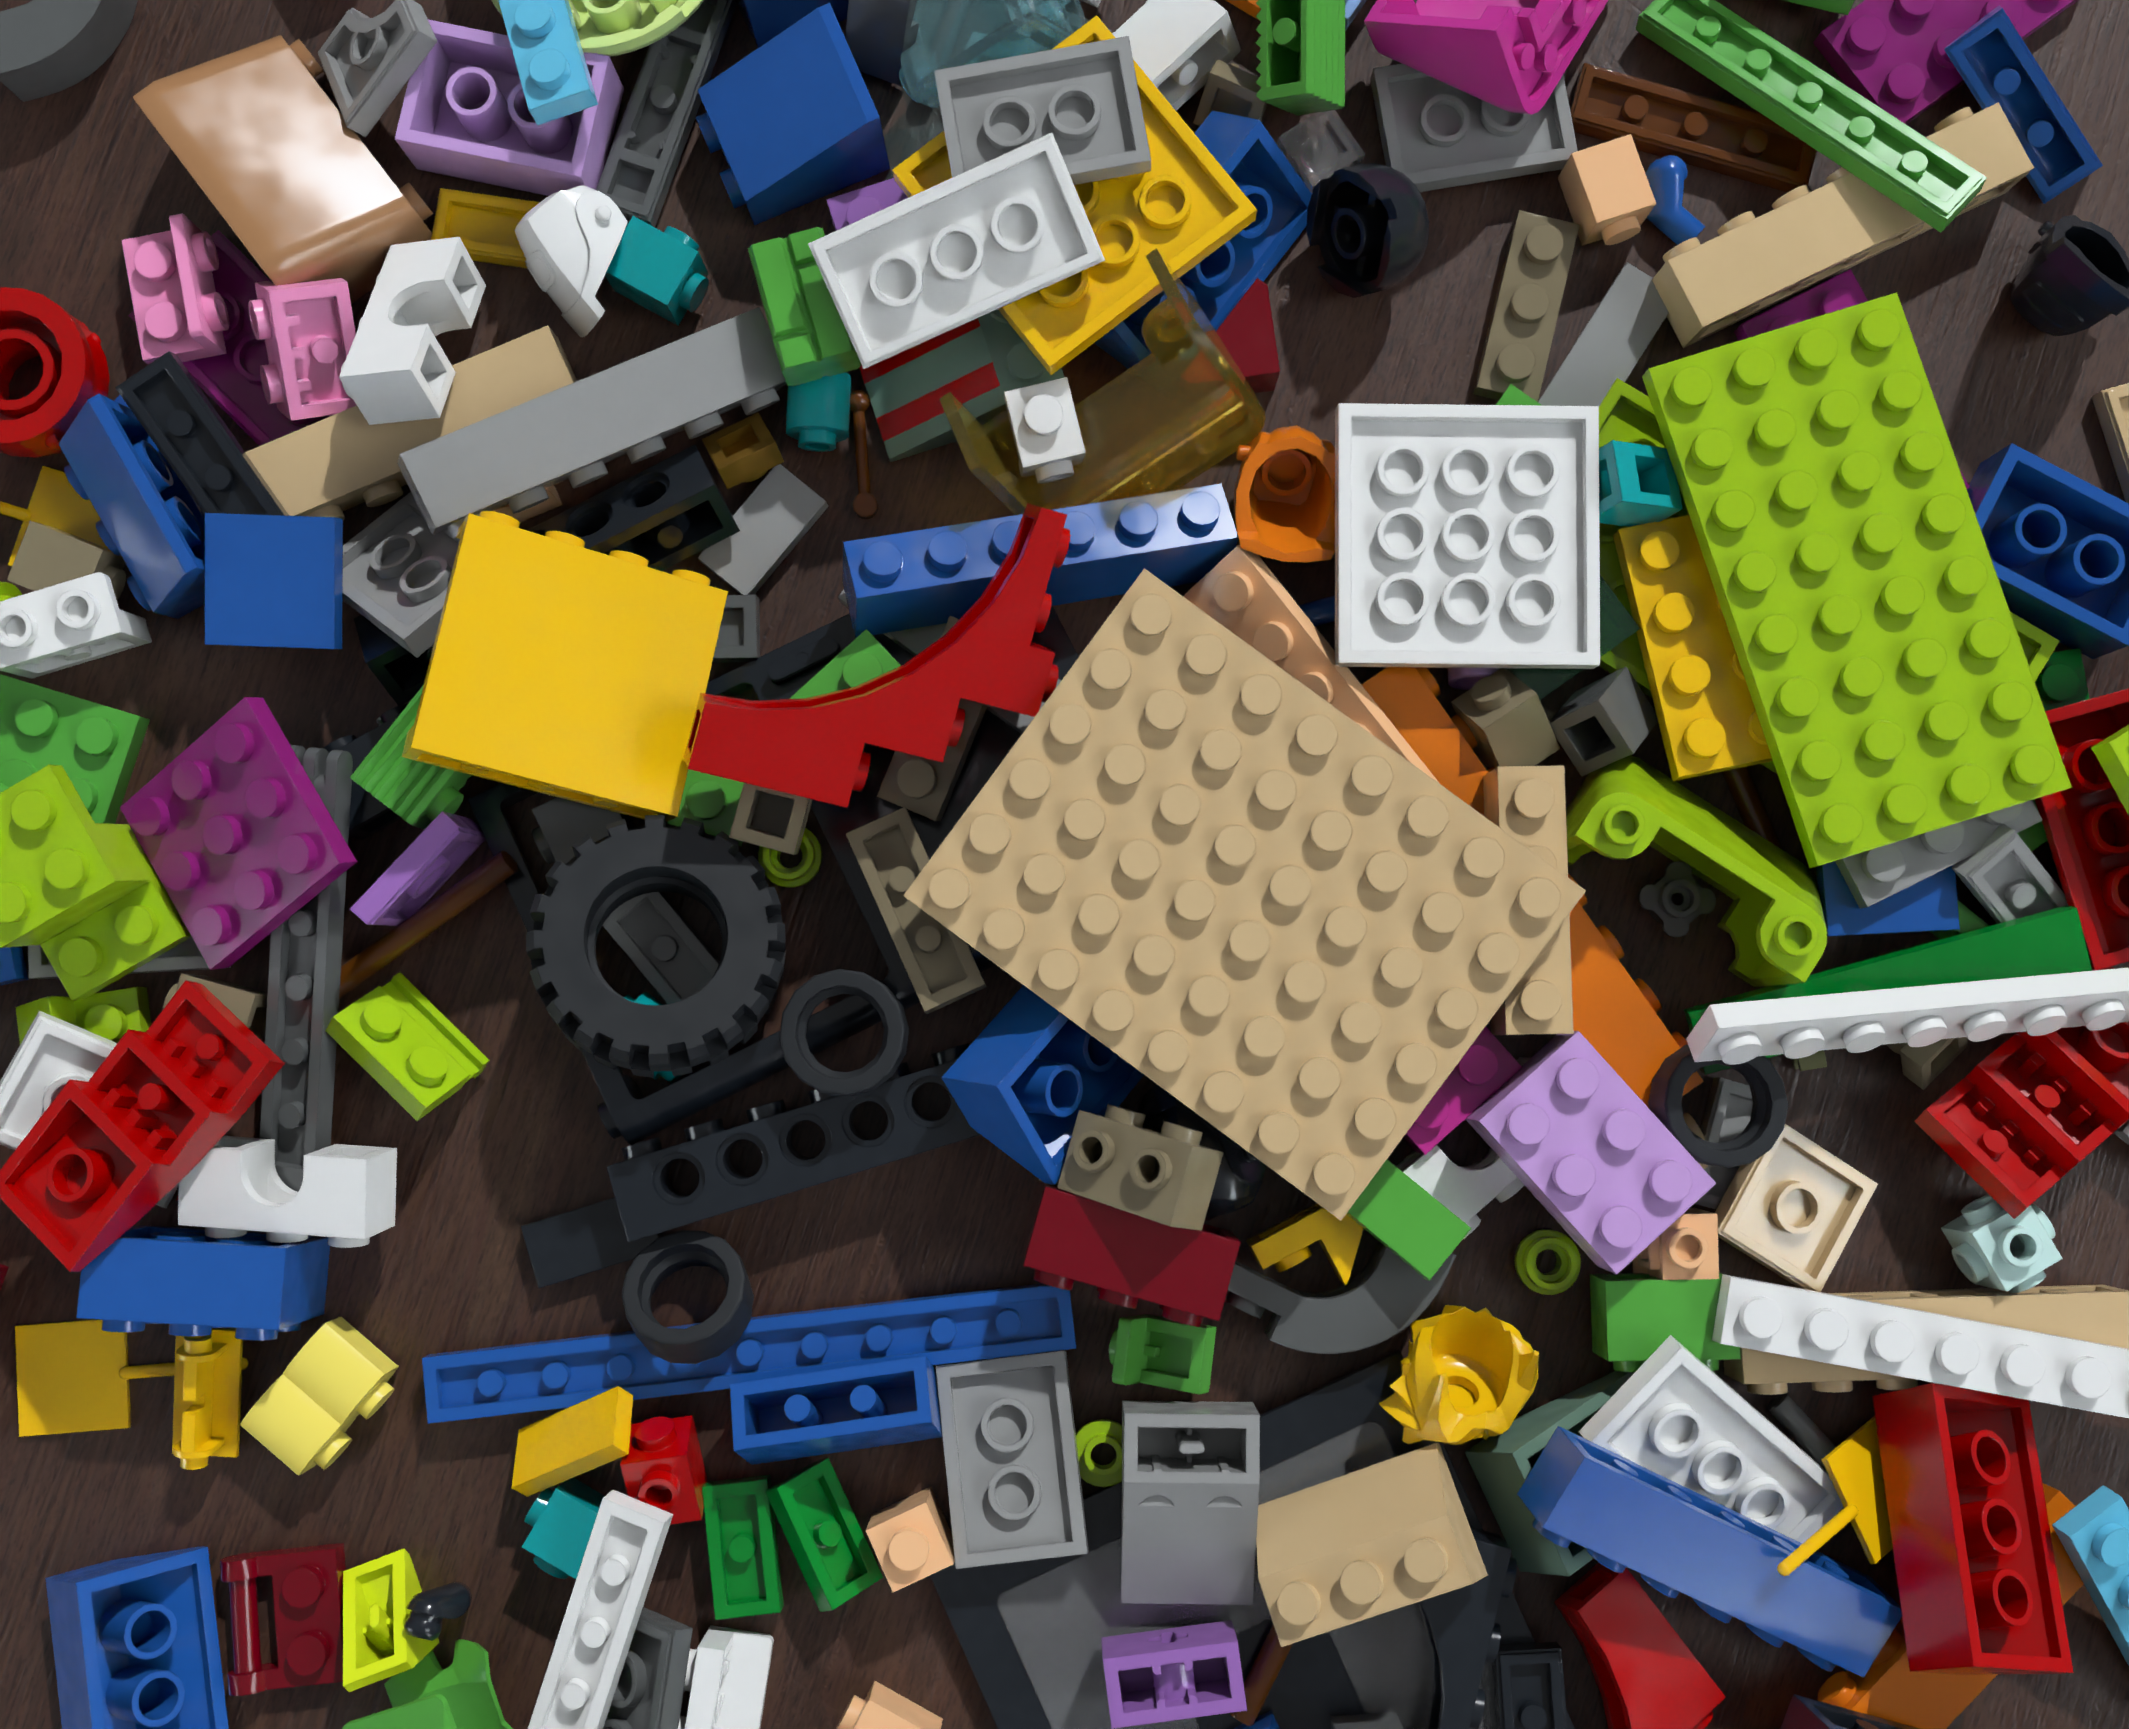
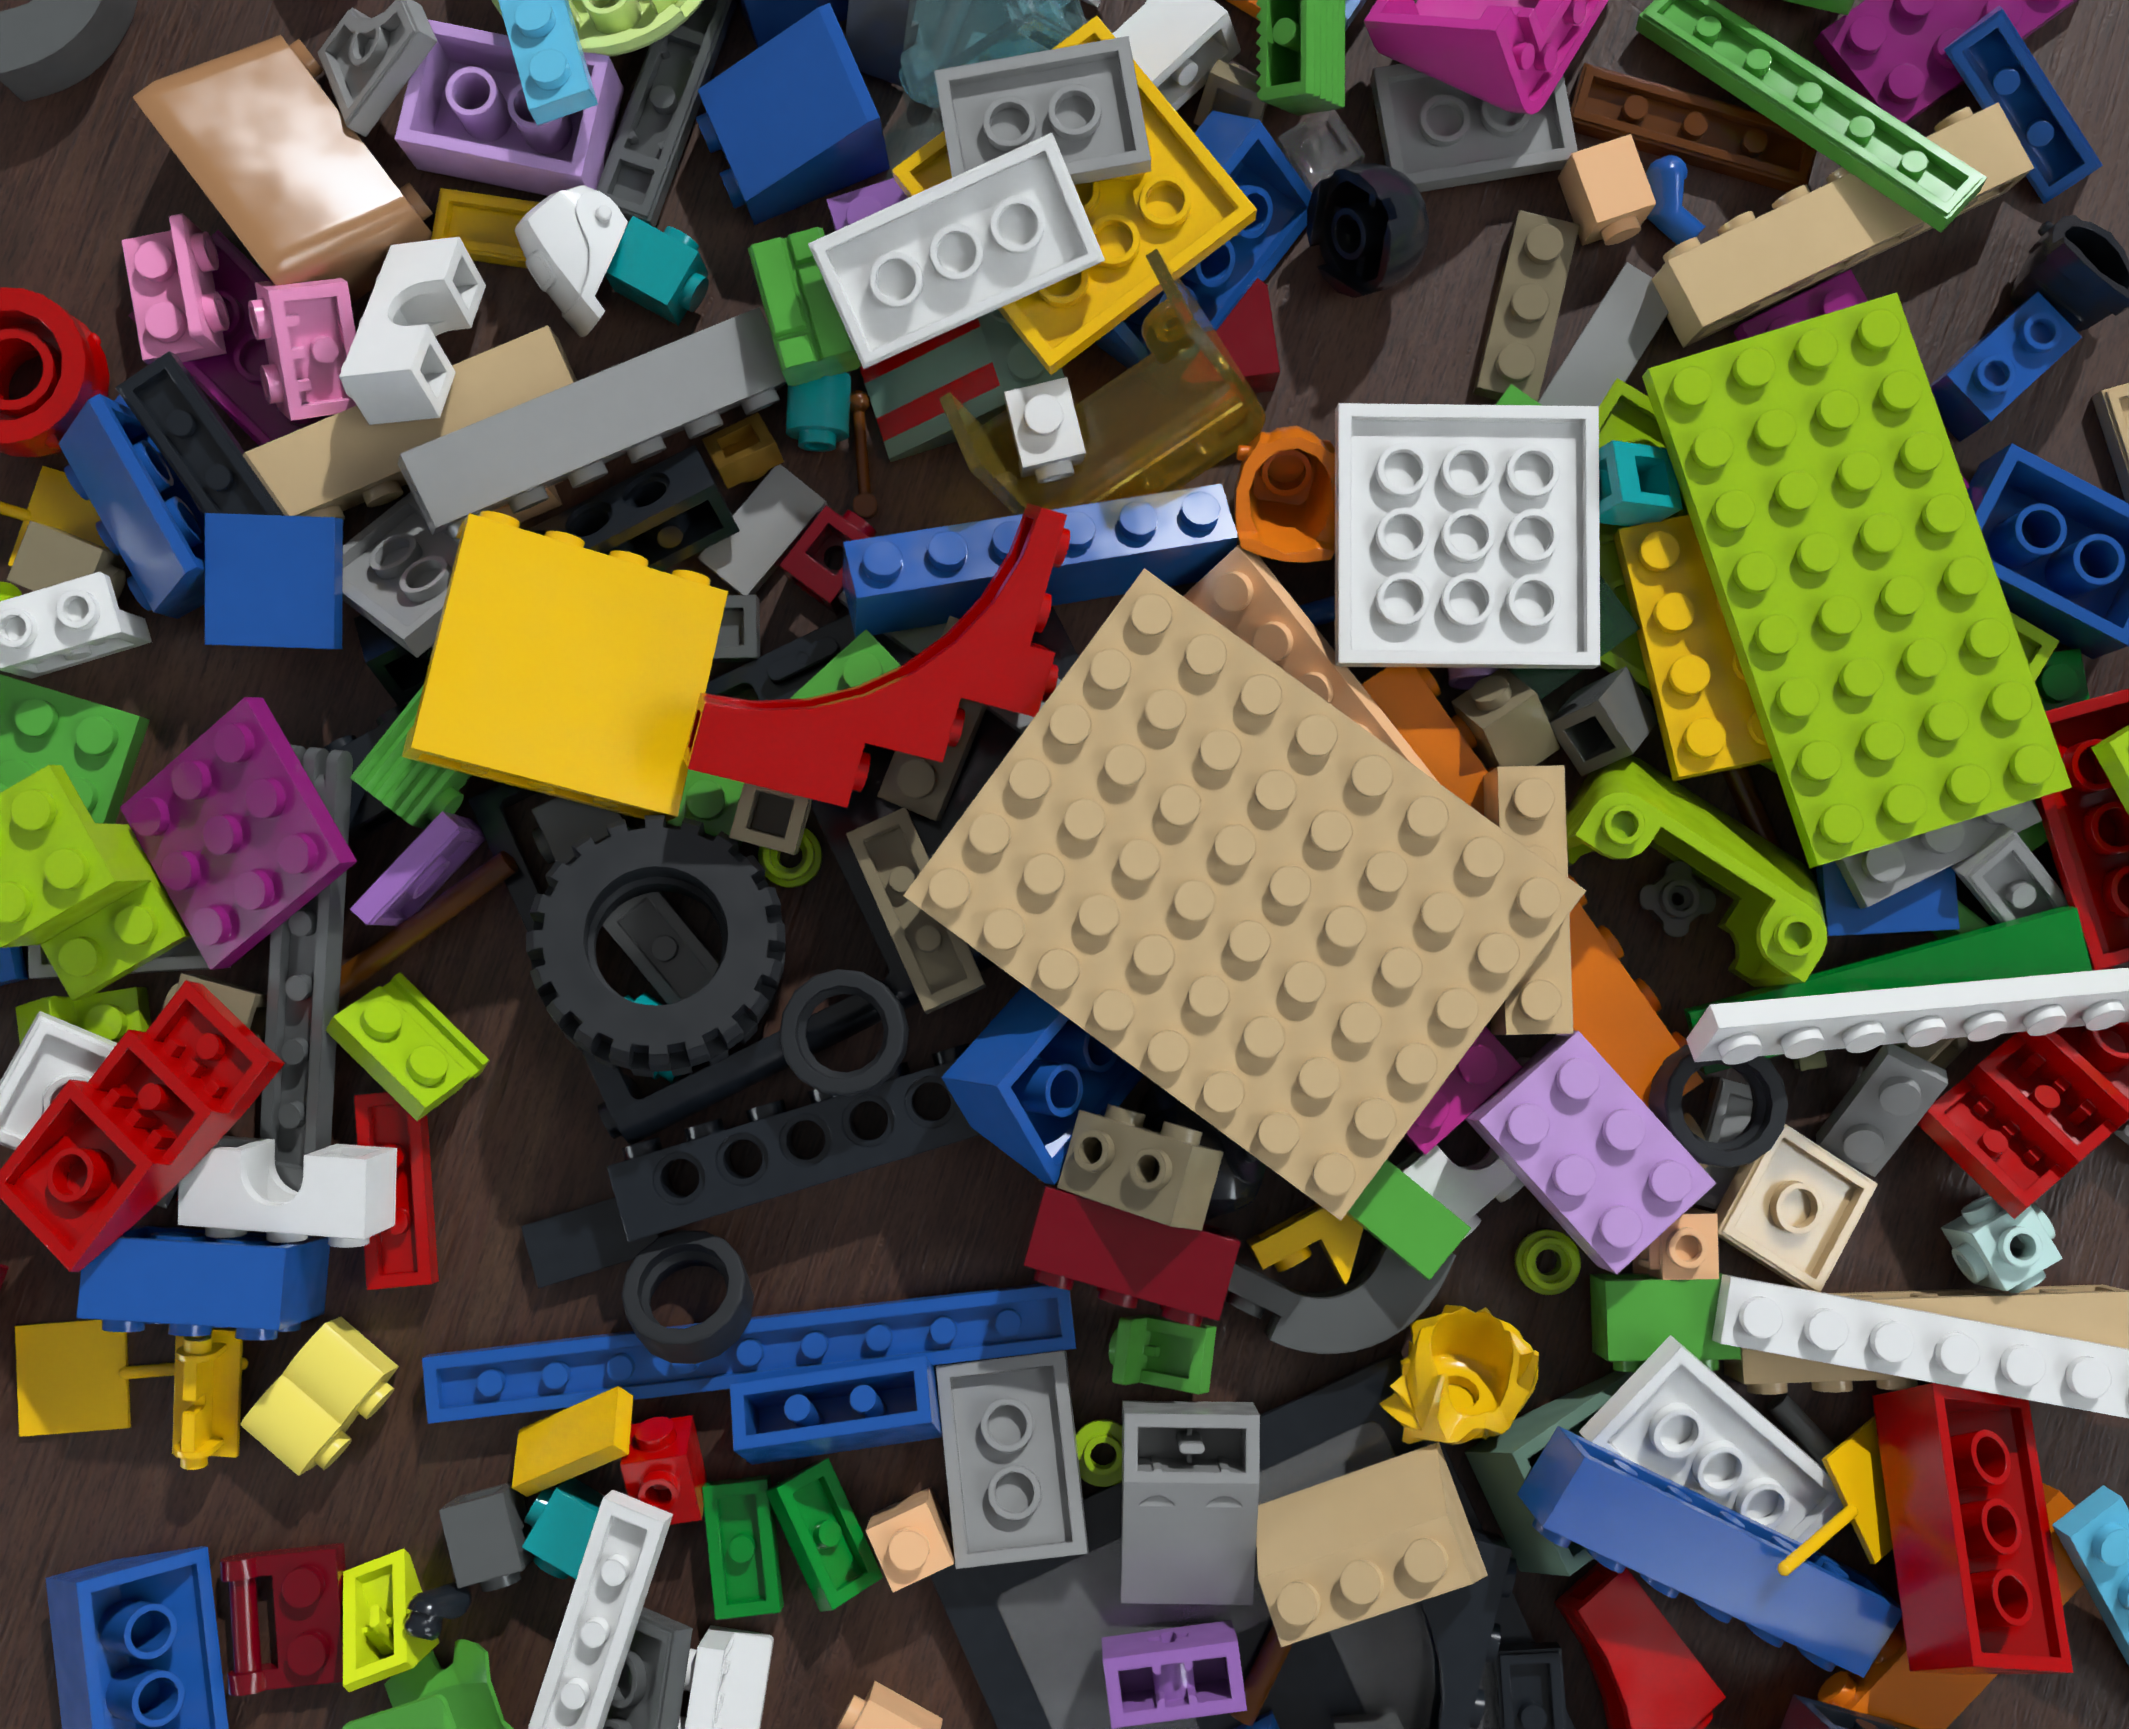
none -> red plate [354,1092,439,1290]
none -> dark grey brick [439,1482,535,1592]
none -> dark red brick [779,505,877,616]
none -> light grey plate [1816,1044,1948,1177]
none -> blue brick [1930,292,2082,442]

